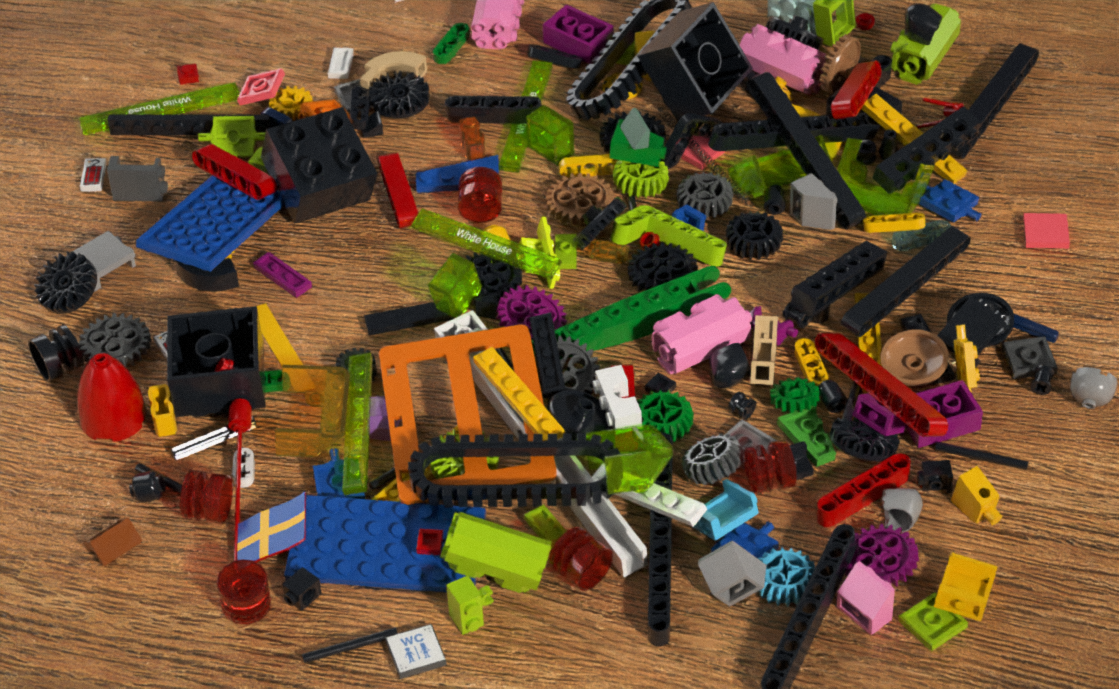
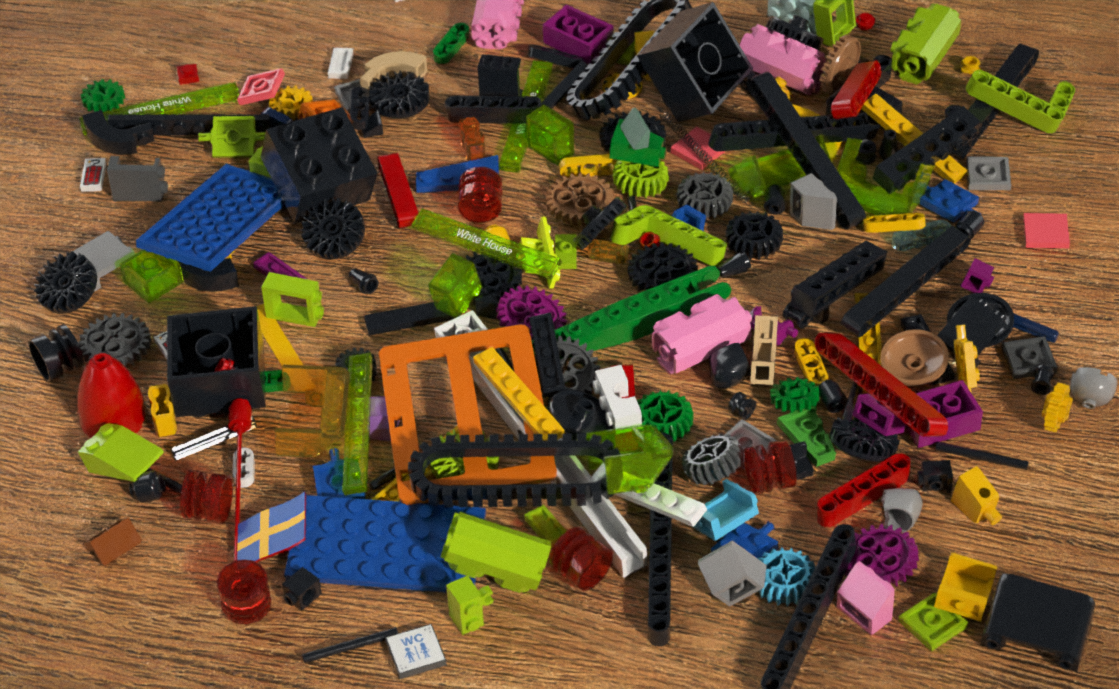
red beam [192,144,277,200] -> none
red plate [417,529,444,555] -> none
black tile [645,372,676,393] -> none
black beam [661,113,722,169] -> none
black piece [905,3,943,46] -> none
red plant [916,98,964,129] -> none
none -> lime slope [78,423,164,482]
none -> green gear [81,79,125,114]
none -> black arch [82,110,154,155]
none -> clear neon green brick [120,250,183,303]
none -> lime window [261,272,324,327]
none -> black wheel [301,198,365,260]
none -> black cone [349,268,379,294]
none -> black panel [477,54,523,96]
none -> black beam [541,60,588,114]
none -> black cone [718,252,751,278]
none -> black brick [955,211,984,239]
none -> yellow plate [960,56,981,74]
none -> magenta brick [961,258,994,293]
none -> lime beam [965,70,1075,134]
none -> light grey tile [966,157,1011,190]
none -> black windscreen [981,573,1095,672]
none -> yellow gear [1042,382,1073,433]

